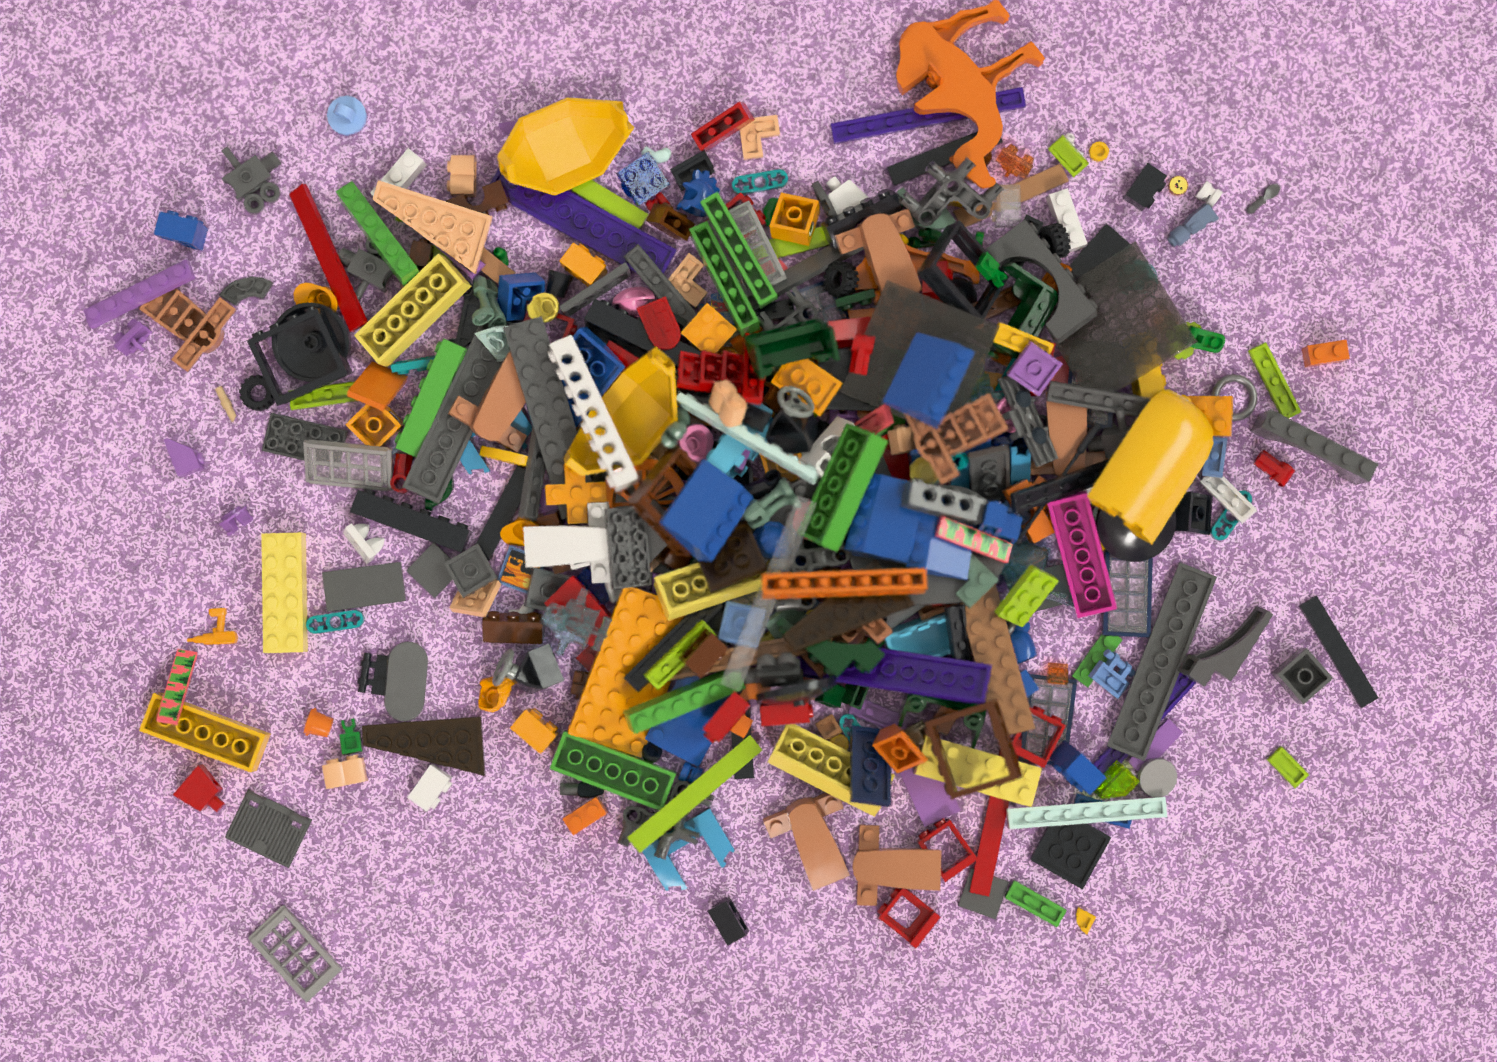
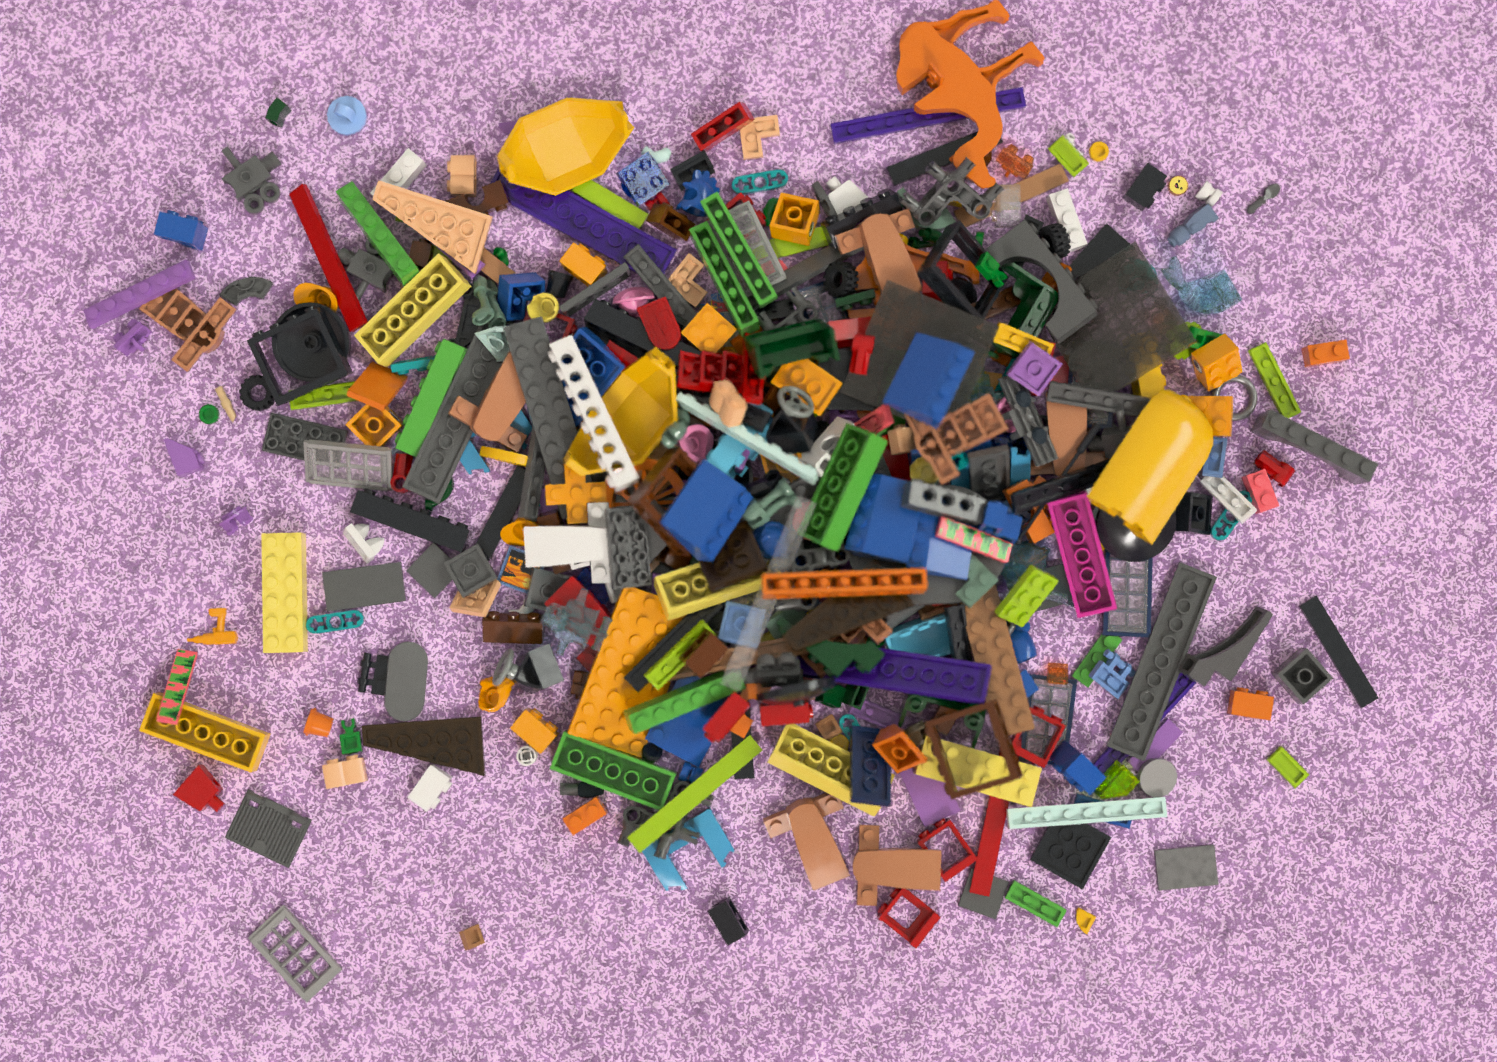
none -> green tile [199,404,220,424]
none -> dark green piece [265,97,292,128]
none -> medium nougat plate [459,924,485,951]
none -> white wheel [516,745,538,766]
none -> flat silver tile [1154,844,1219,891]
none -> clear light blue hips [1160,256,1243,314]
none -> light orange brick [1191,333,1242,392]
none -> orange brick [1227,687,1274,721]
none -> coral brick [1241,469,1279,514]

